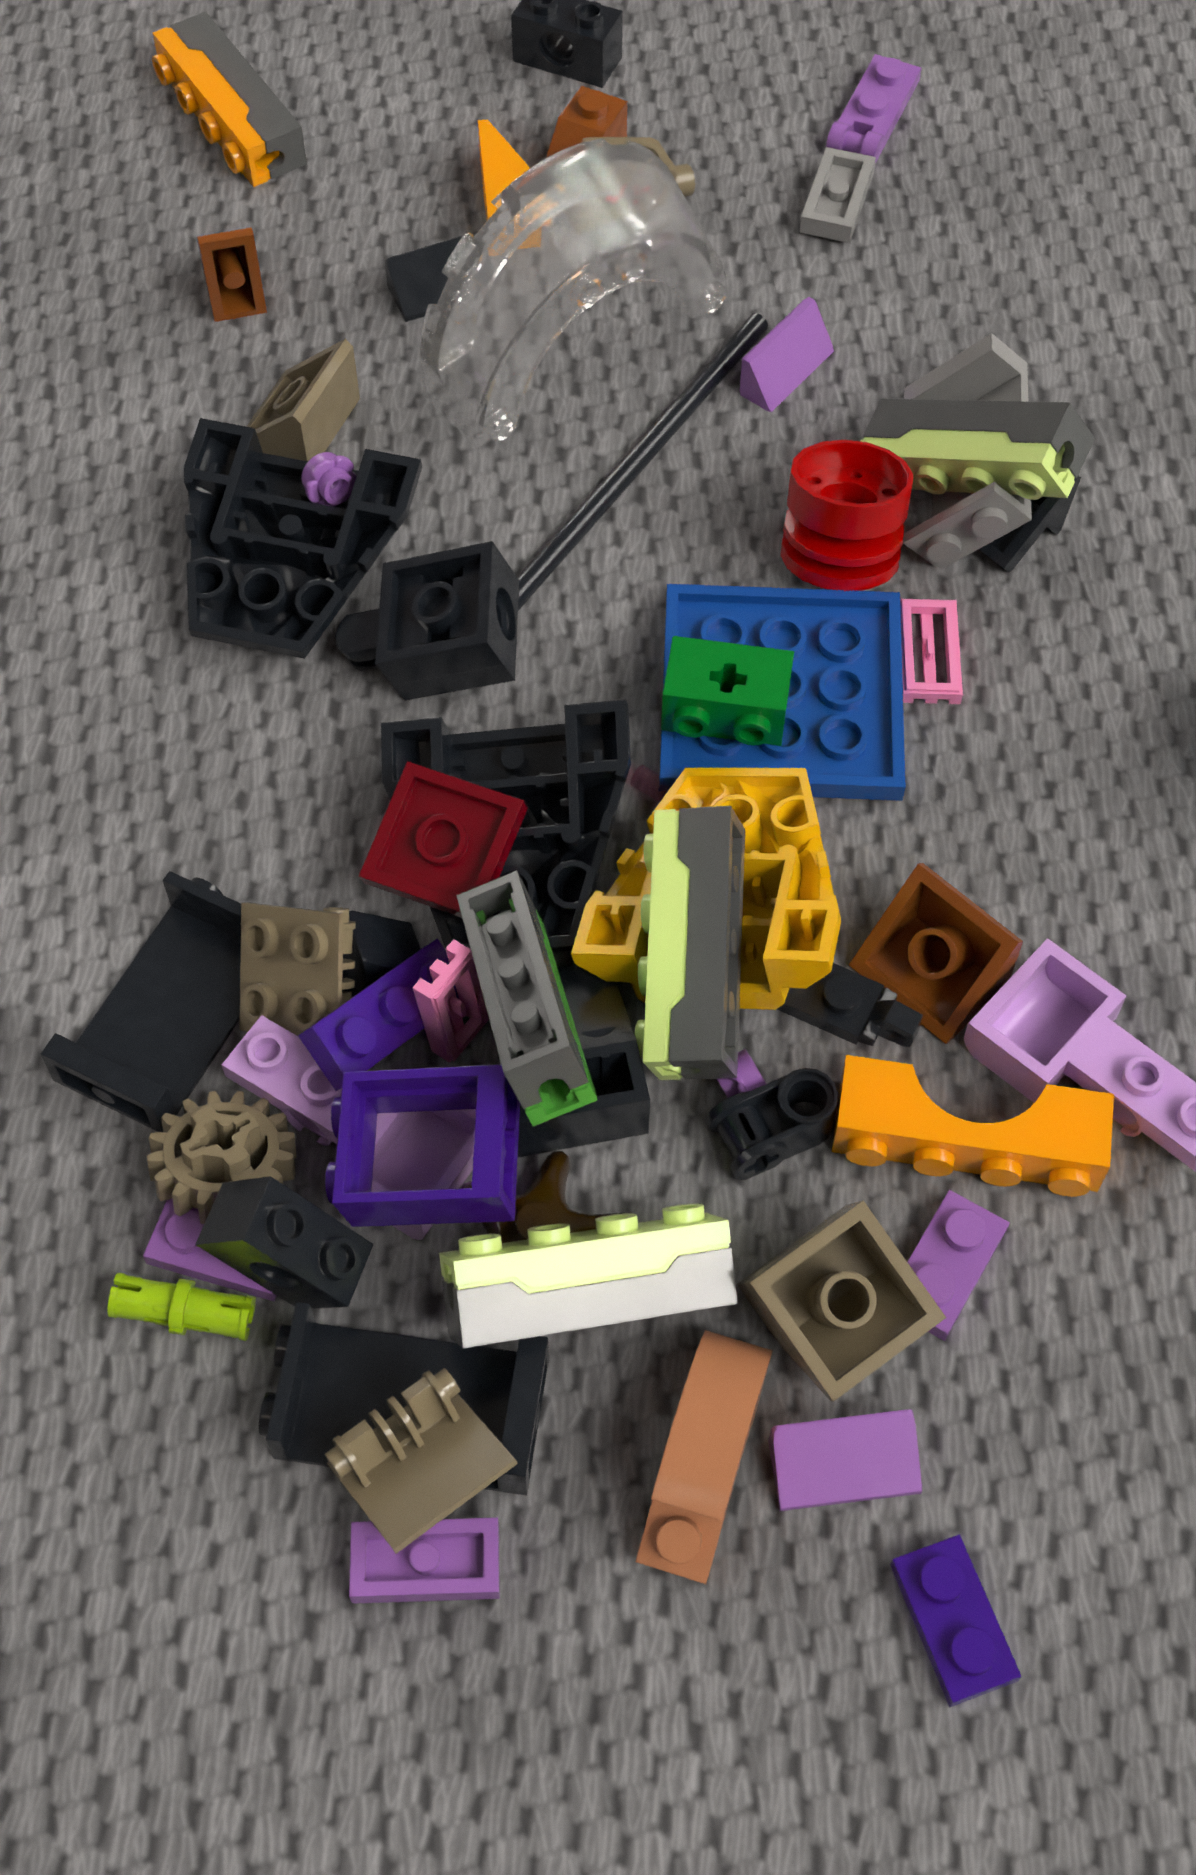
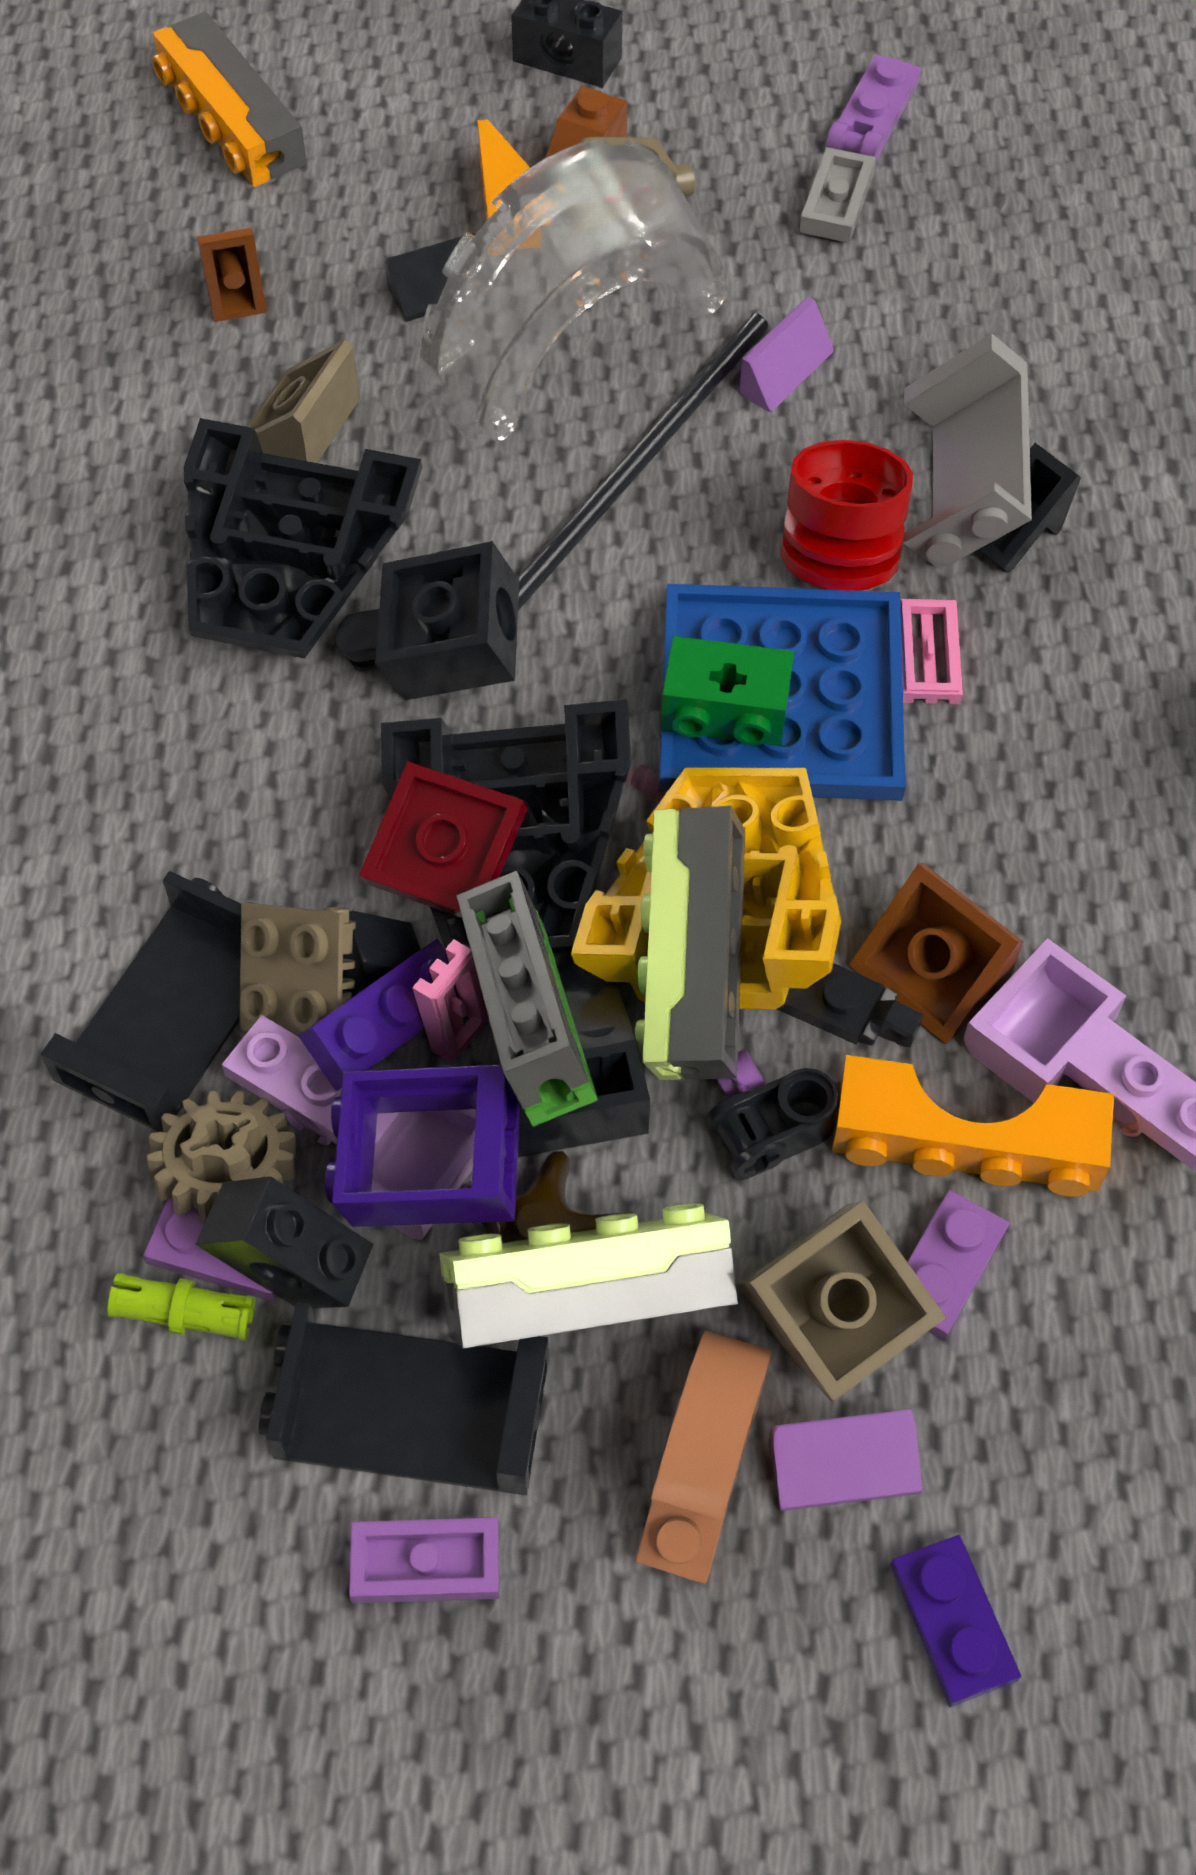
medium lavender plate [302,452,357,507] -> none
dark tan hinge [324,1368,518,1554] -> none
piece [861,399,1095,500] -> none

